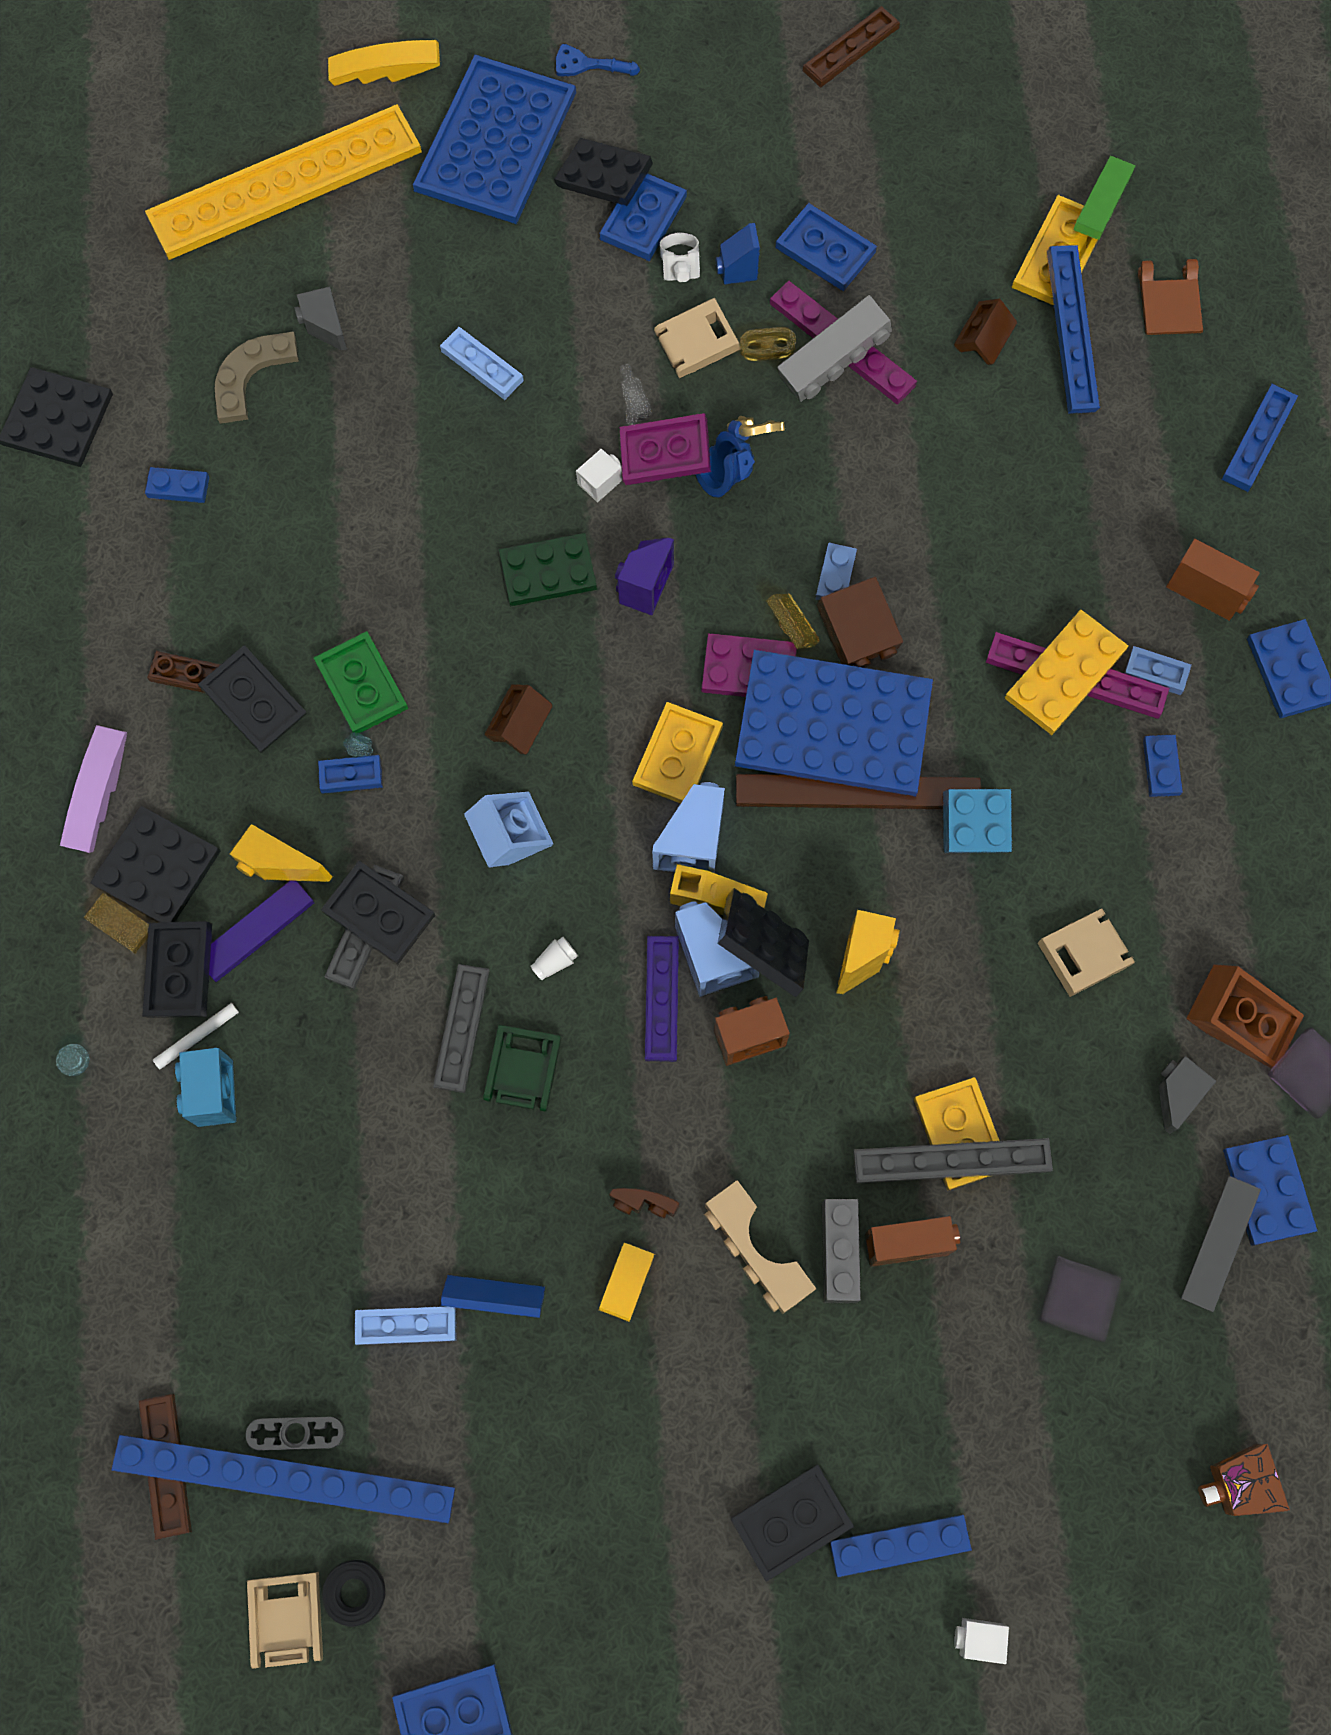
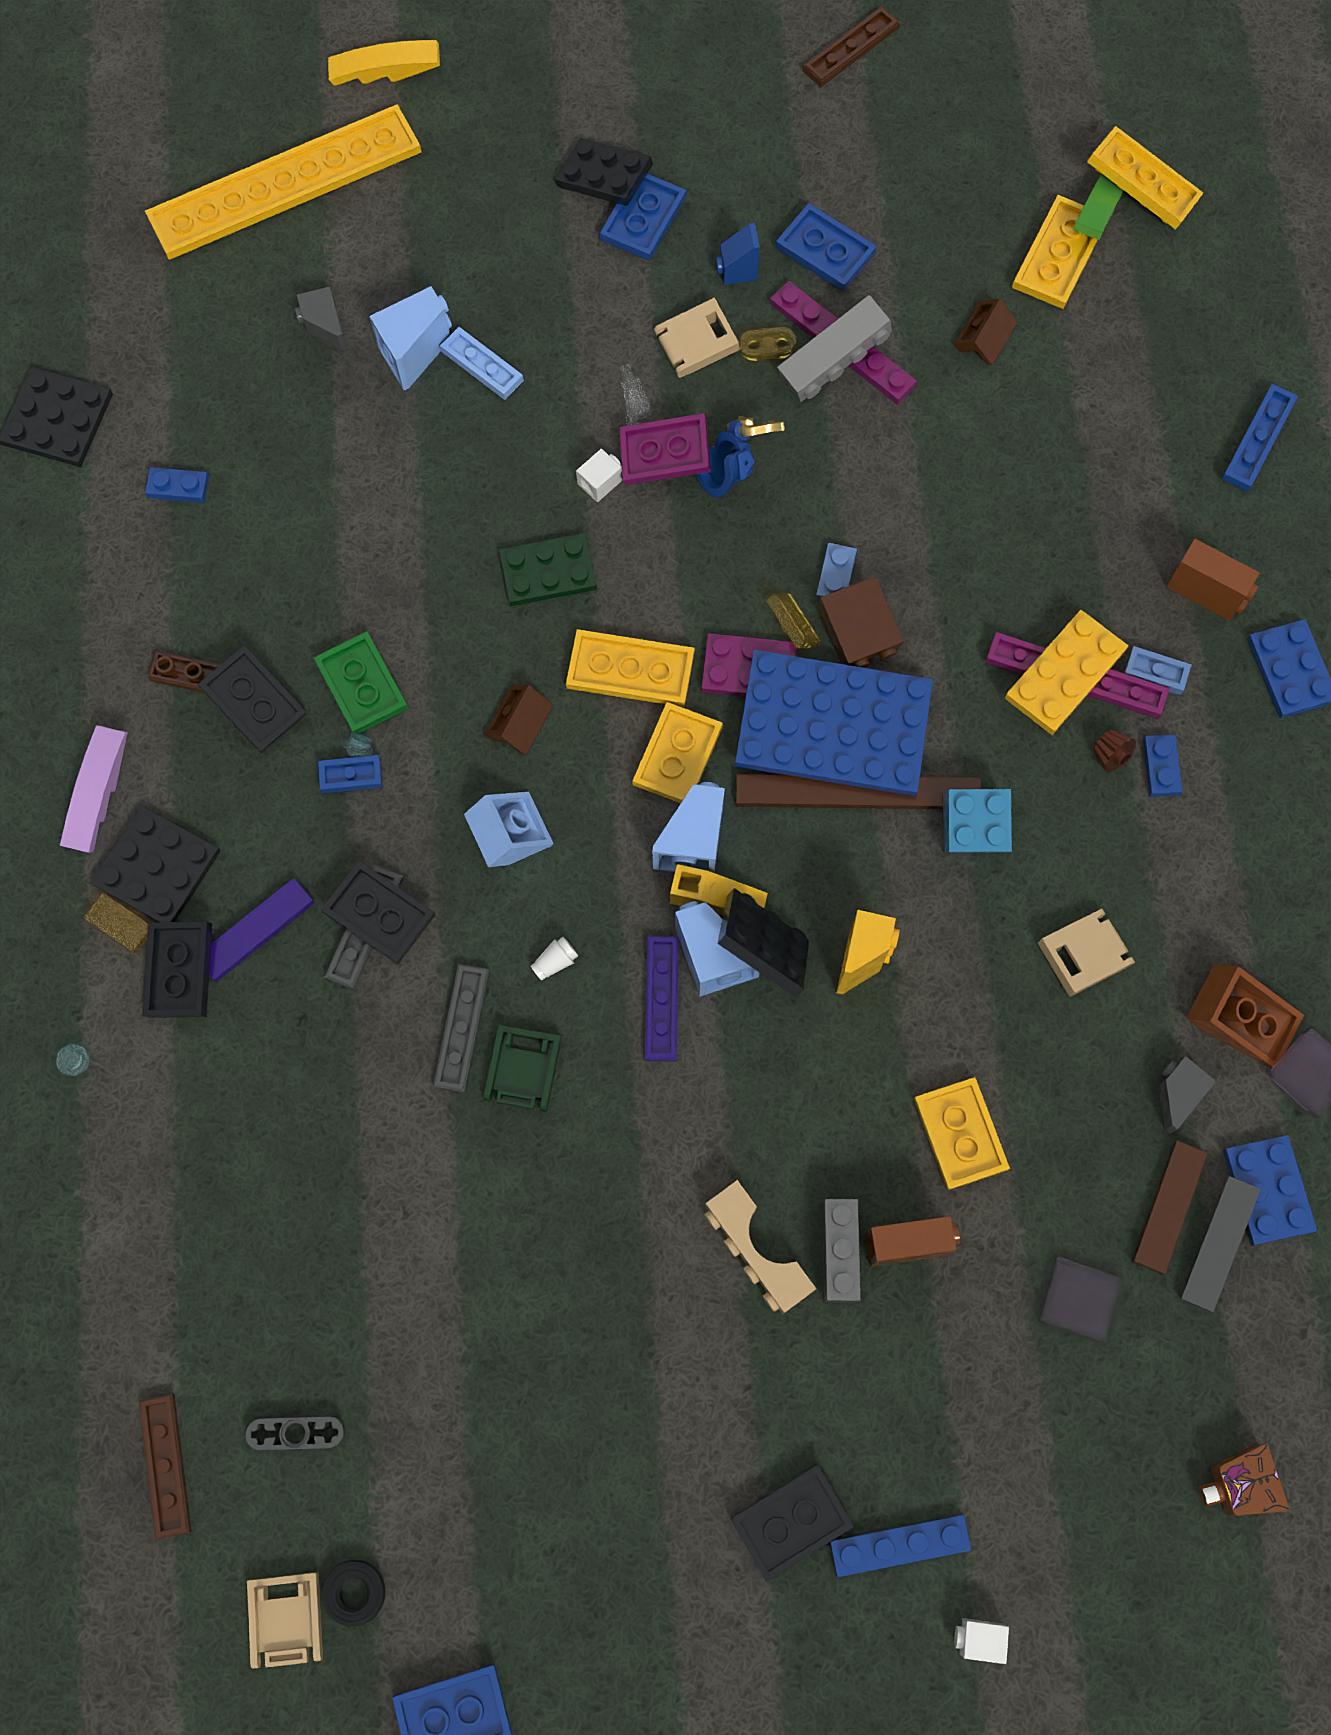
blue plate [112,1435,455,1523] -> none
white bar [153,1002,239,1070] -> none
dark azure brick [175,1048,236,1127] -> none
dark tan plate [215,332,299,424] -> none
yellow slope [230,824,333,882] -> none
light blue plate [355,1307,456,1345] -> none
blue plate [413,55,576,224] -> none
blue tile [441,1275,545,1318] -> none
blue piece [556,44,640,76] -> none
yellow slope [599,1243,655,1322] -> none
reddish brown slope [609,1188,680,1219] -> none
dark purple slope [615,538,674,615] -> none
white piece [660,233,700,282] -> none
dark orange brick [714,996,790,1066] -> none
dark grey tile [853,1138,1053,1184] -> none
blue plate [1047,245,1100,414] -> none
dark orange flag [1138,259,1203,335] -> none
none -> light blue slope [369,286,452,390]
none -> yellow plate [566,629,695,707]
none -> yellow plate [1087,126,1203,230]
none -> copper piece [1093,730,1136,772]
none -> reddish brown tile [1132,1140,1208,1275]

